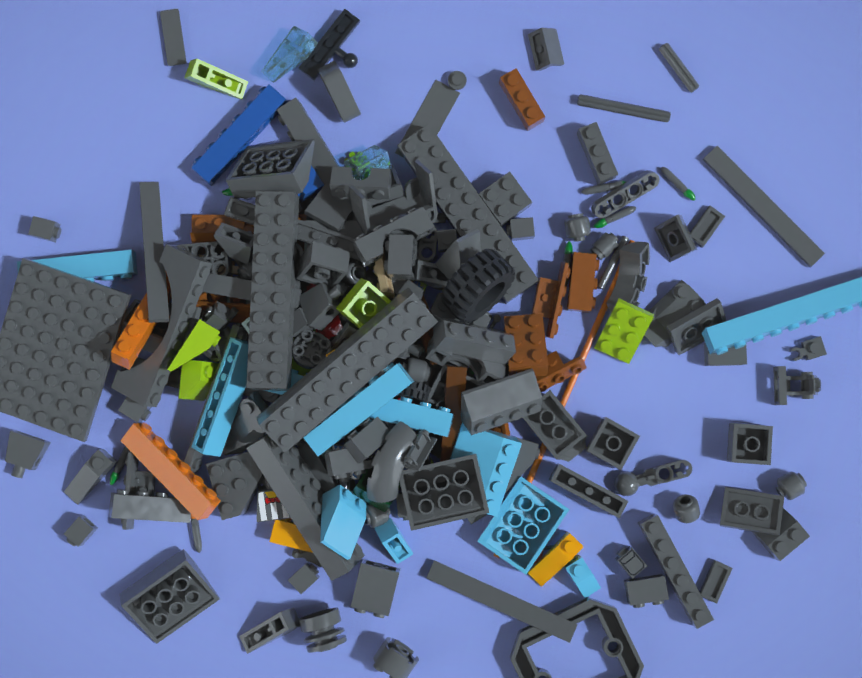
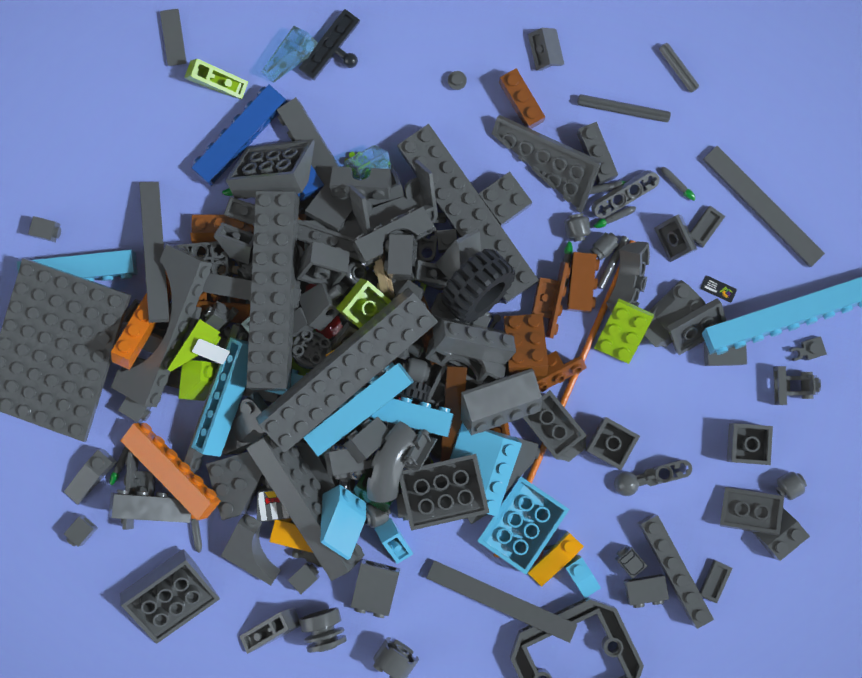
dark grey torso [5,430,51,478] -> none
dark grey beam [317,61,361,123] -> none
dark grey sticker [395,80,460,157] -> none
dark grey brick [506,217,535,241] -> none
dark grey brick [549,463,628,518] -> none
dark grey head [673,494,700,523] -> none
none -> white sticker [192,339,230,364]
none -> dark grey arch [221,513,281,586]
none -> dark grey wing [492,115,602,213]
none -> black sticker [700,276,737,303]

